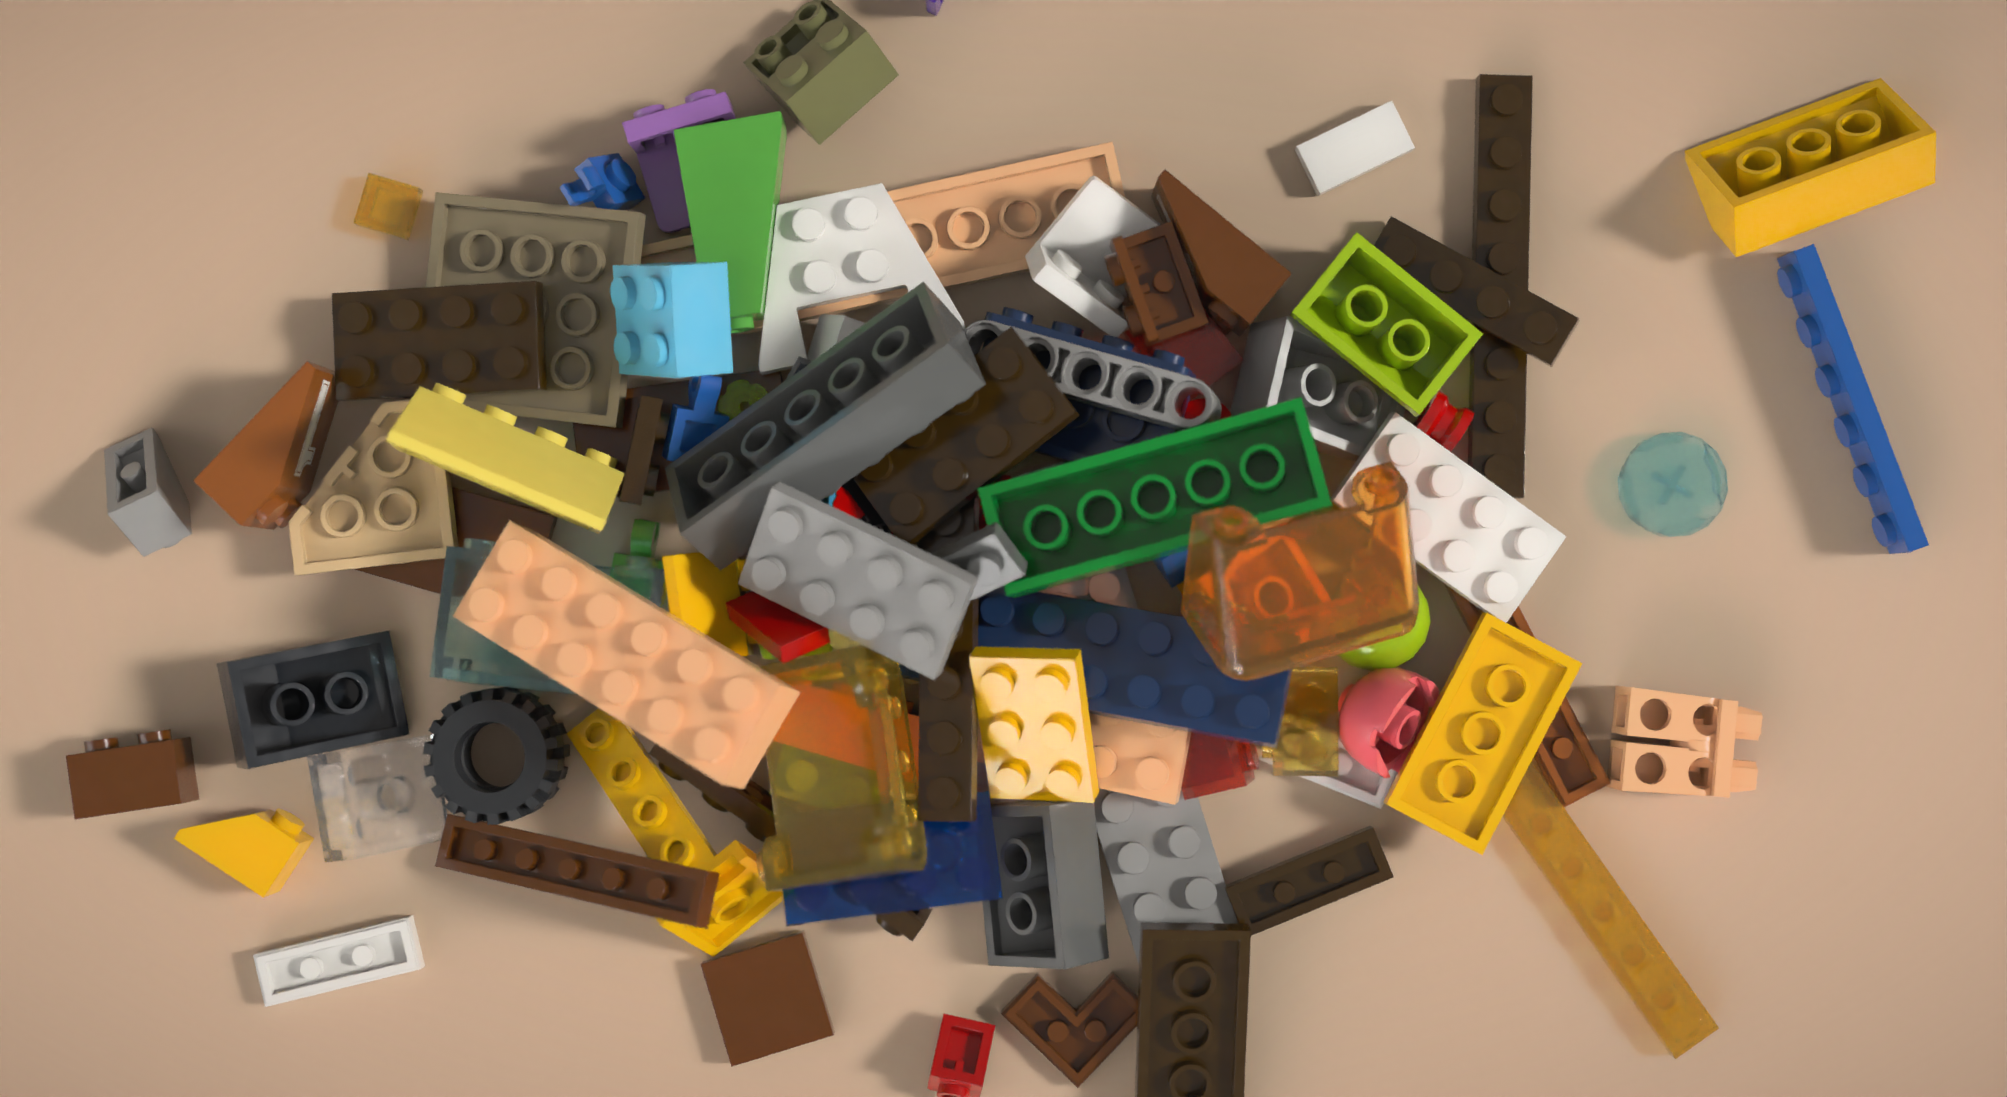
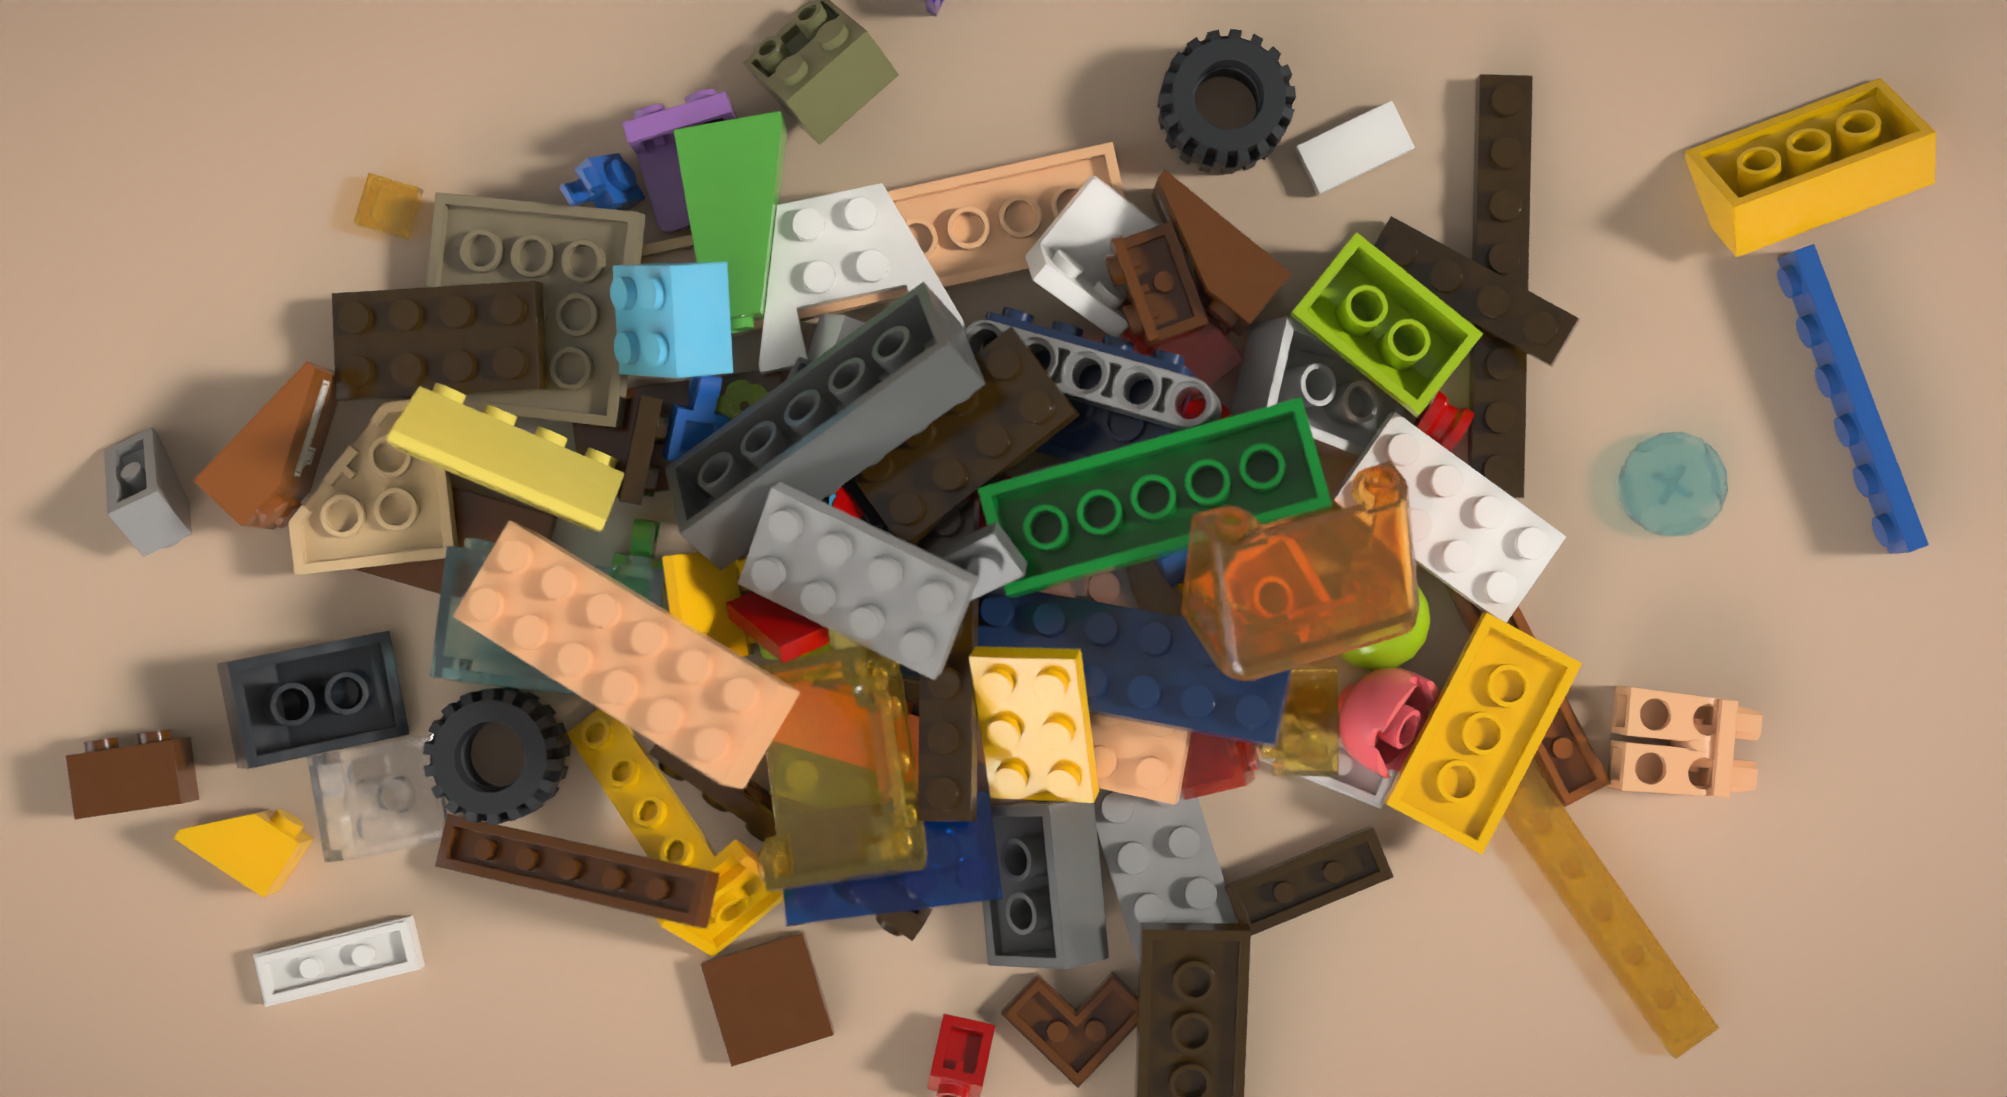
none -> black tyre [1157,29,1296,175]

